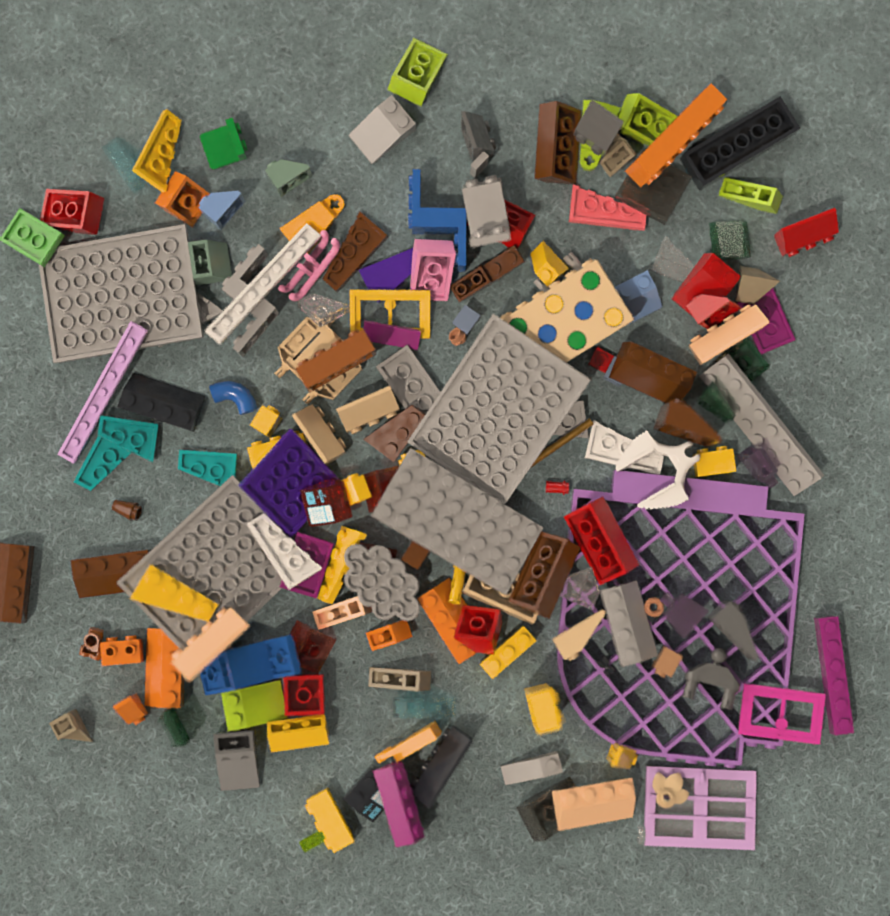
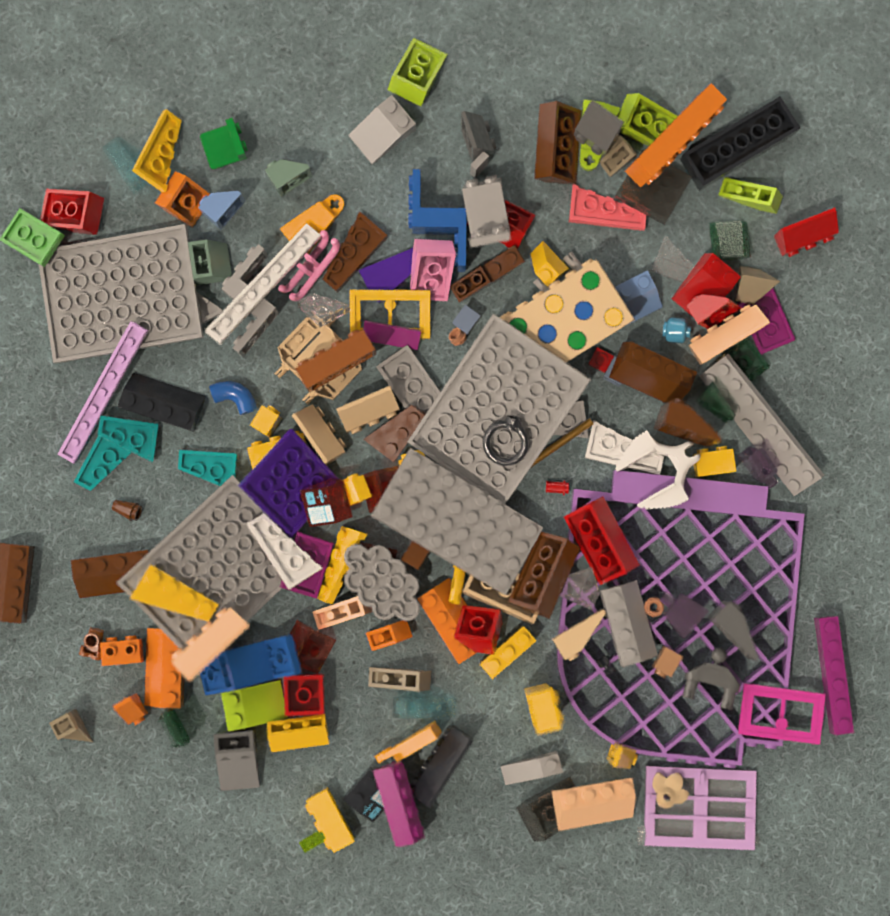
none -> black piece [483,415,529,466]
none -> dark azure head [663,317,691,343]

